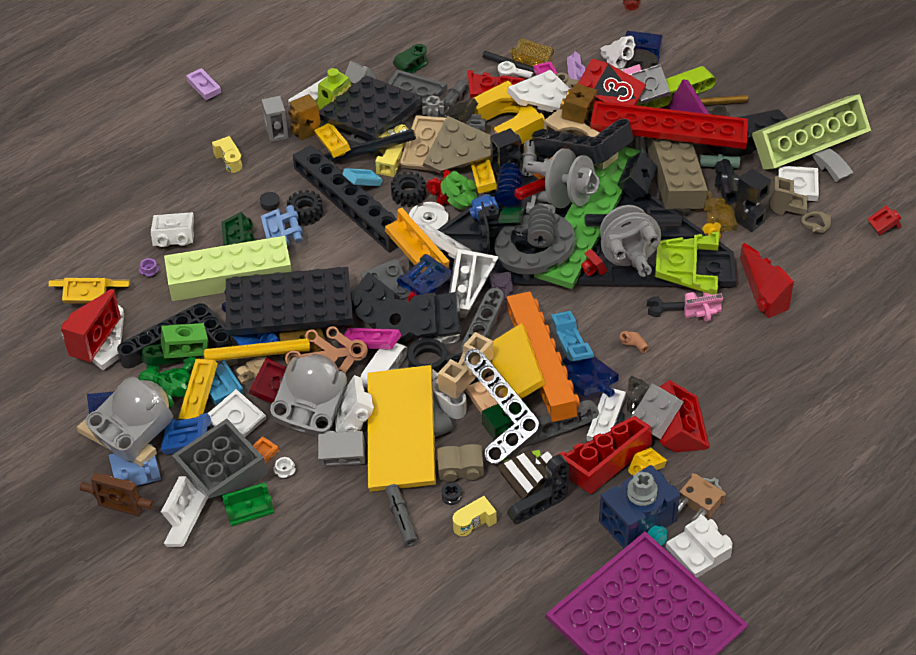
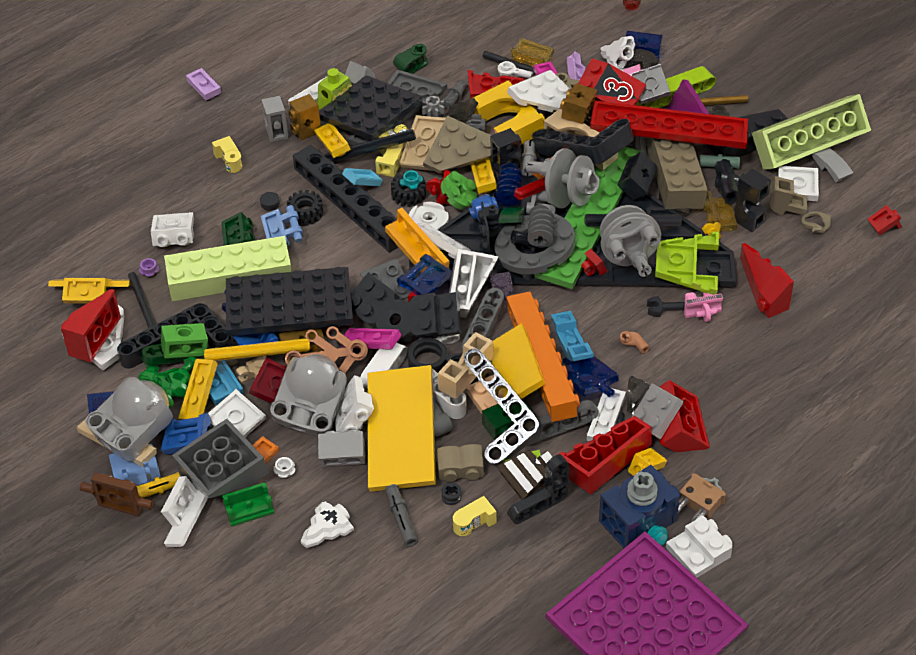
none -> black bar [128,272,156,328]
none -> yellow pin [137,472,180,498]
none -> white rock [301,502,354,548]
none -> teal plate [400,170,423,190]

